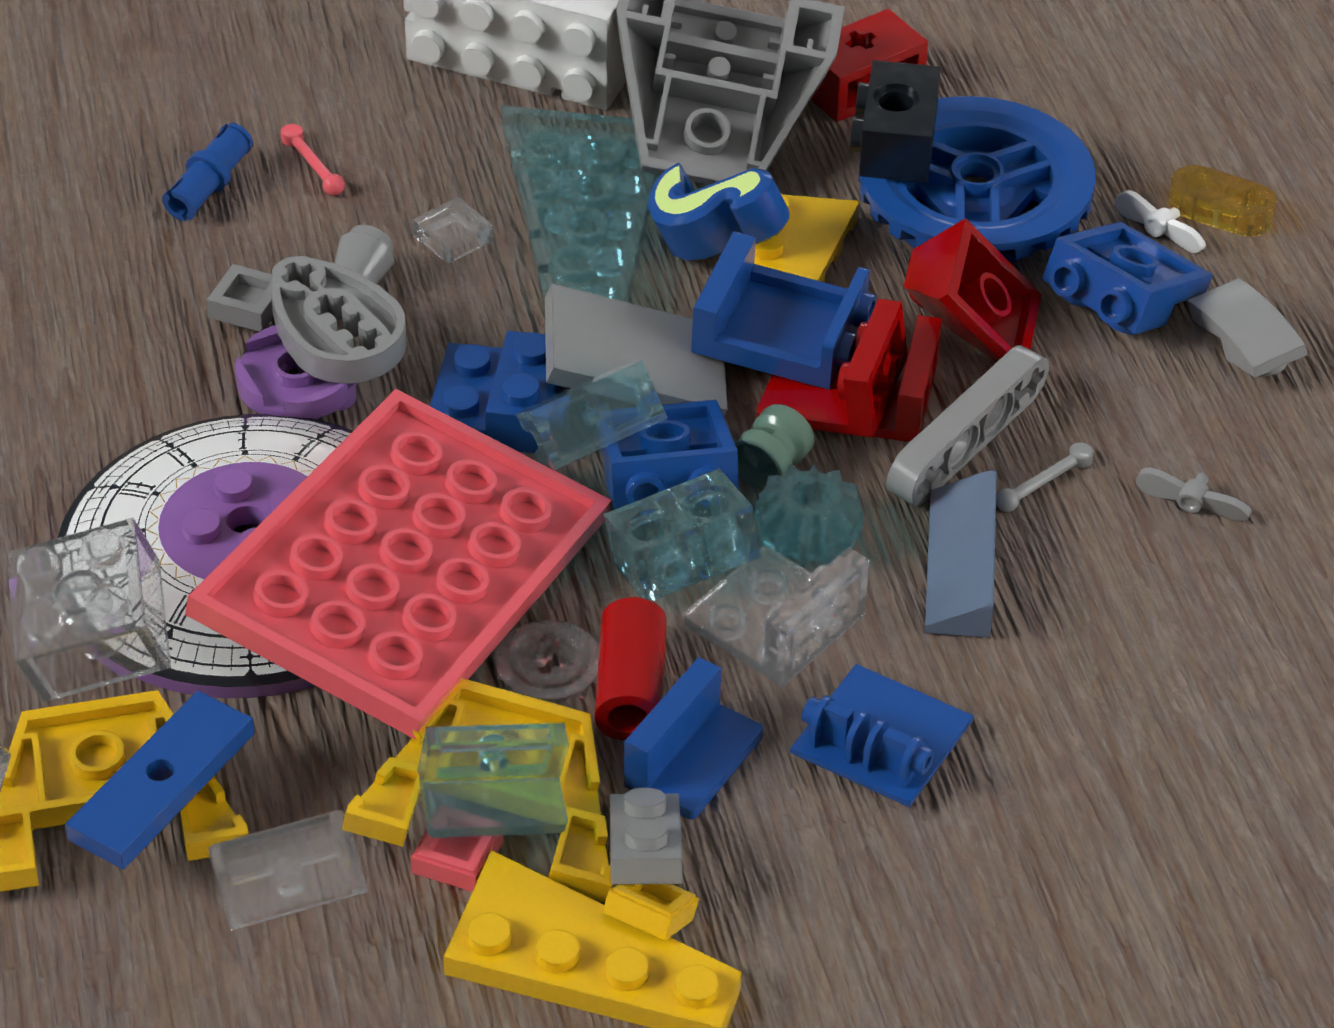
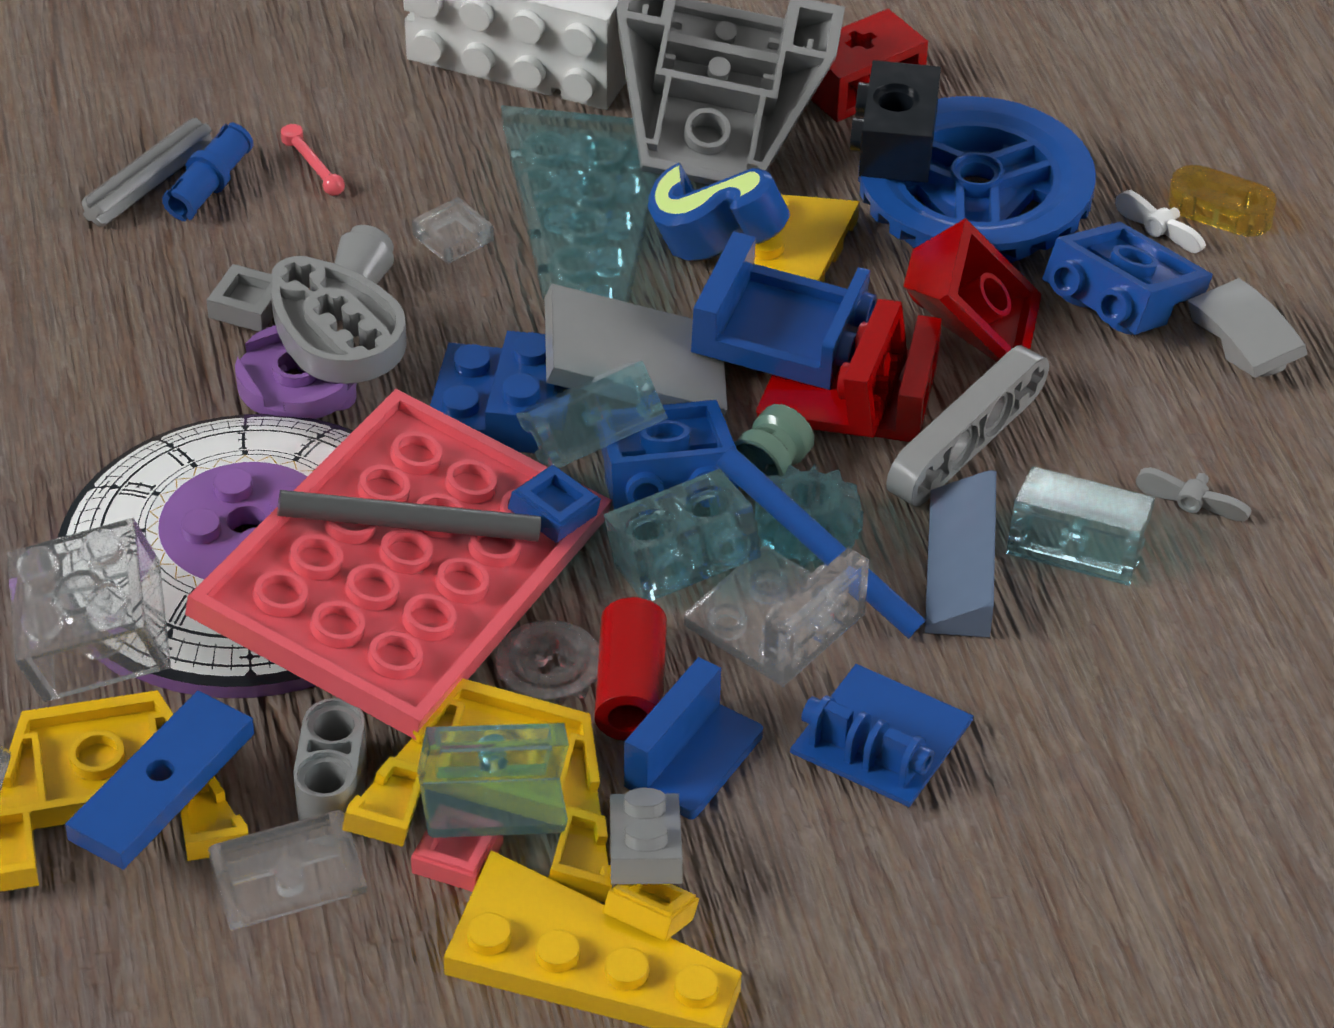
light grey hinge [996,442,1094,513] -> none
none -> light grey axle [81,118,212,227]
none -> dark grey bar [277,490,541,542]
none -> light grey beam [293,698,368,842]
none -> blue tile [508,464,601,543]
none -> blue bar [716,446,926,639]
none -> clear light blue hinge [1006,466,1155,586]

